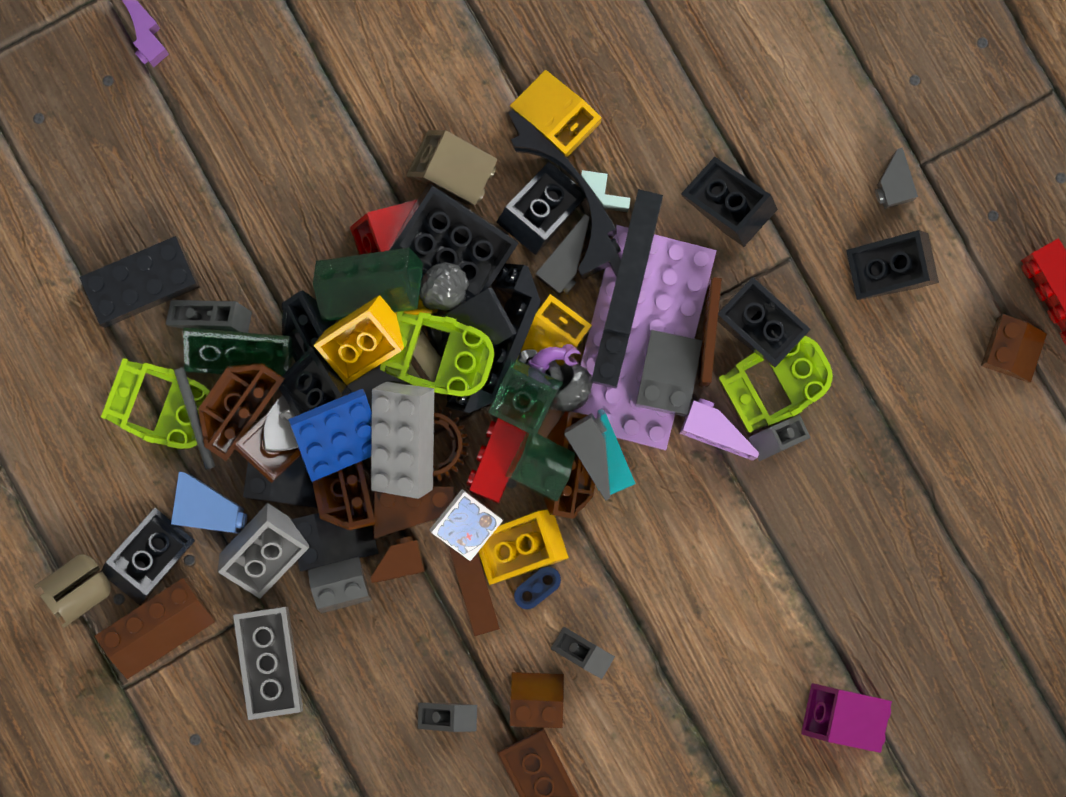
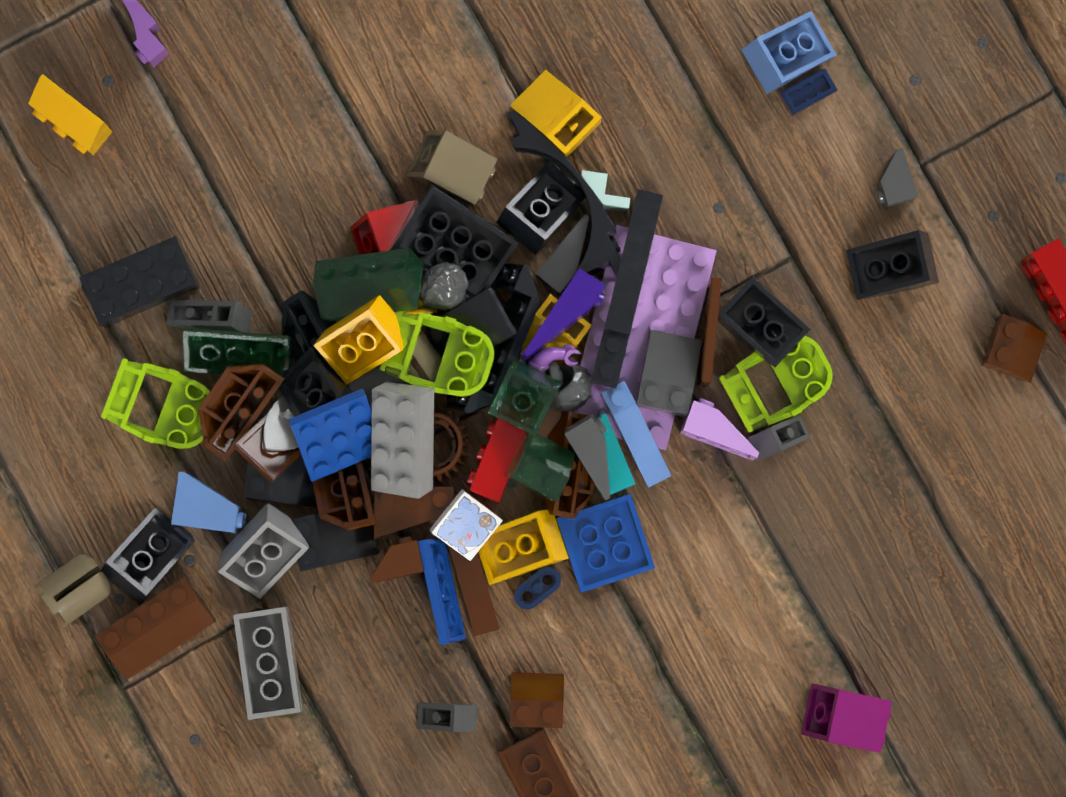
dark grey bar [174,367,216,470] -> none
dark grey slope [308,557,372,614] -> none
dark grey slope [551,626,615,679] -> none
black slope [681,157,778,247] -> none
none -> yellow slope [28,74,112,156]
none -> blue tile [418,538,466,646]
none -> dark purple slope [521,268,606,362]
none -> blue plate [556,494,655,593]
none -> medium blue slope [600,381,671,488]
none -> medium blue slope [741,11,837,94]
none -> dark blue plate [780,68,838,116]

